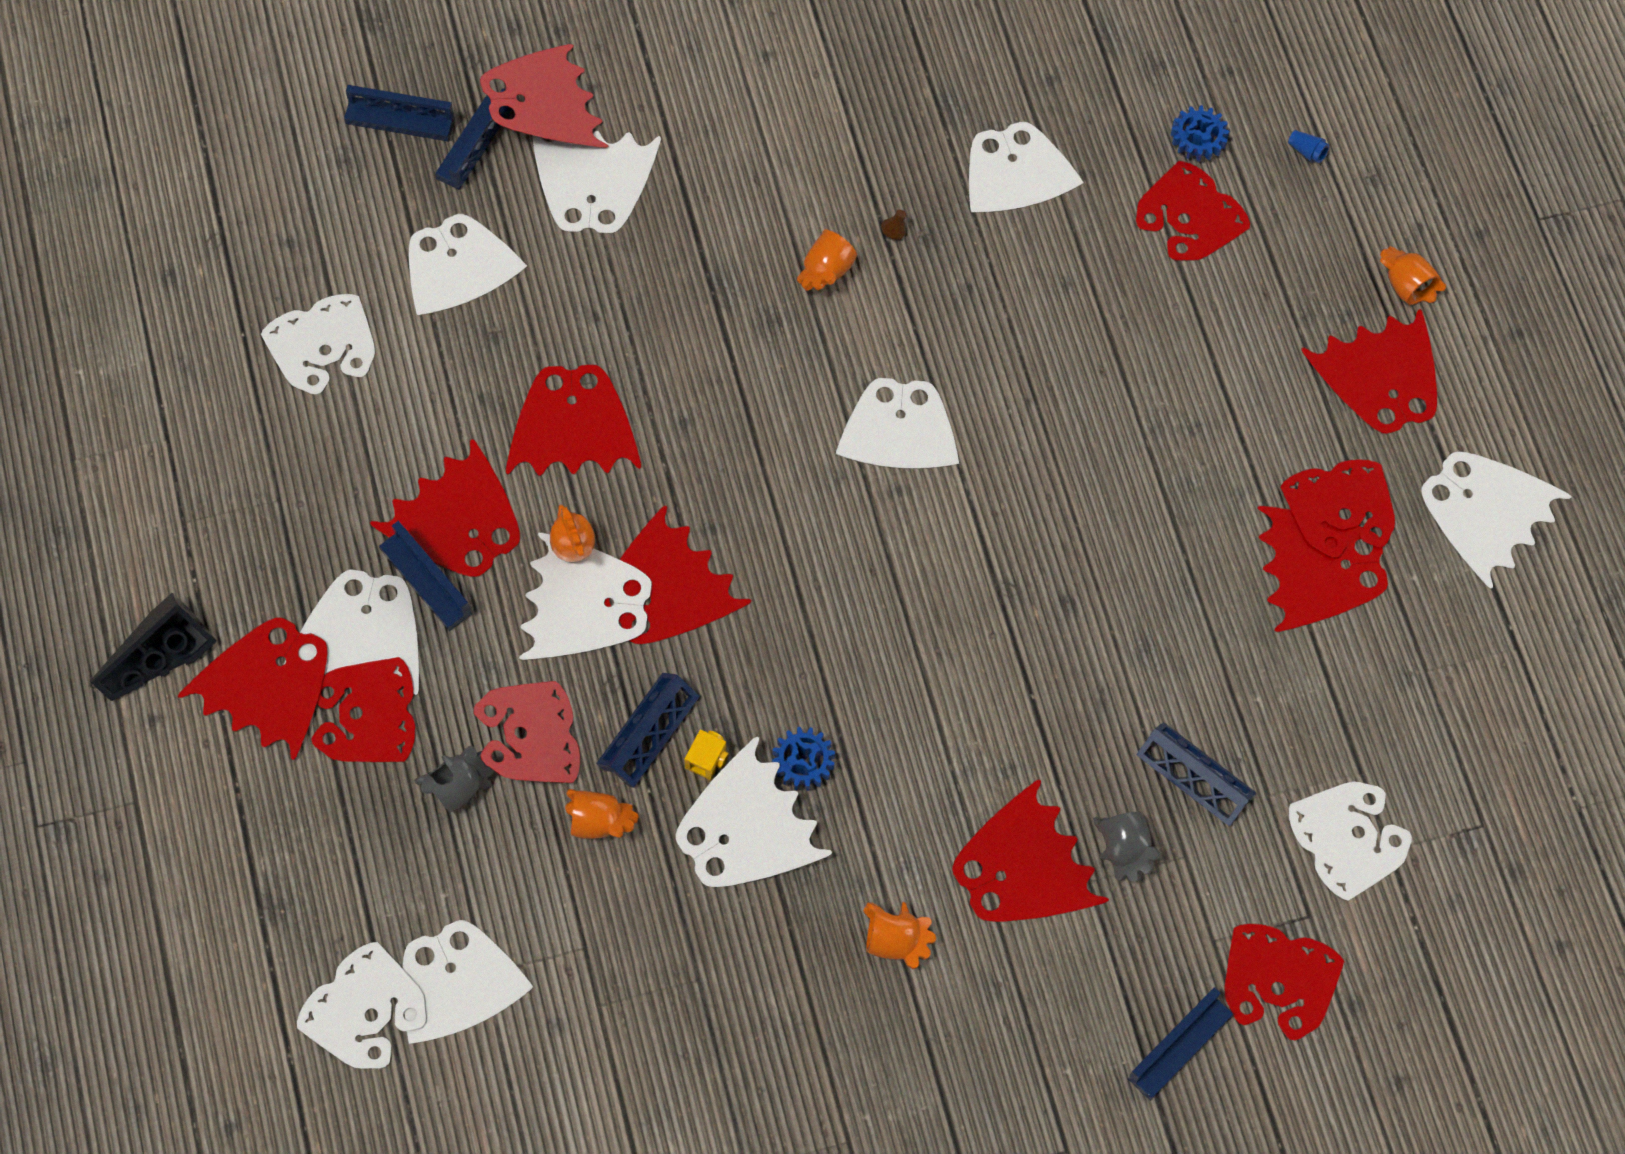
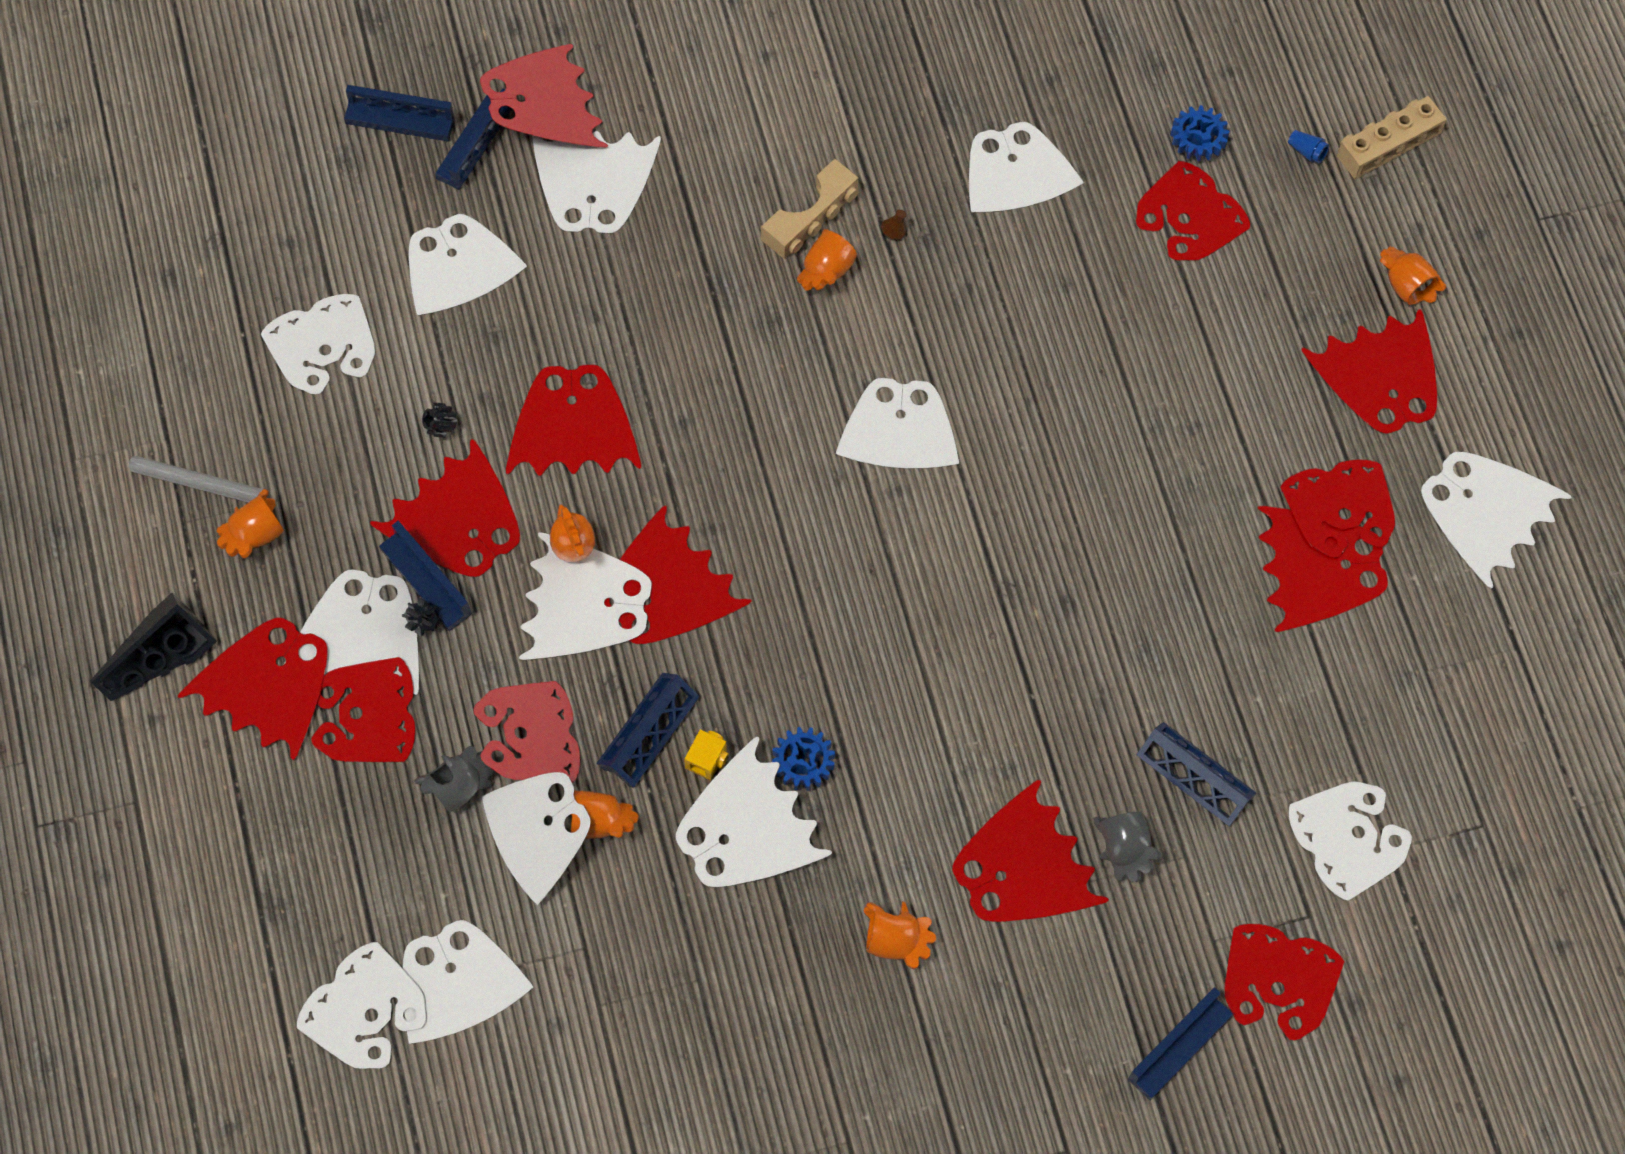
none -> light grey axle [129,456,262,502]
none -> orange piece [217,489,284,558]
none -> black gear [402,598,440,636]
none -> black gear [422,402,457,438]
none -> white piece [482,772,590,905]
none -> tan arch [761,159,859,259]
none -> tan brick [1337,96,1447,179]

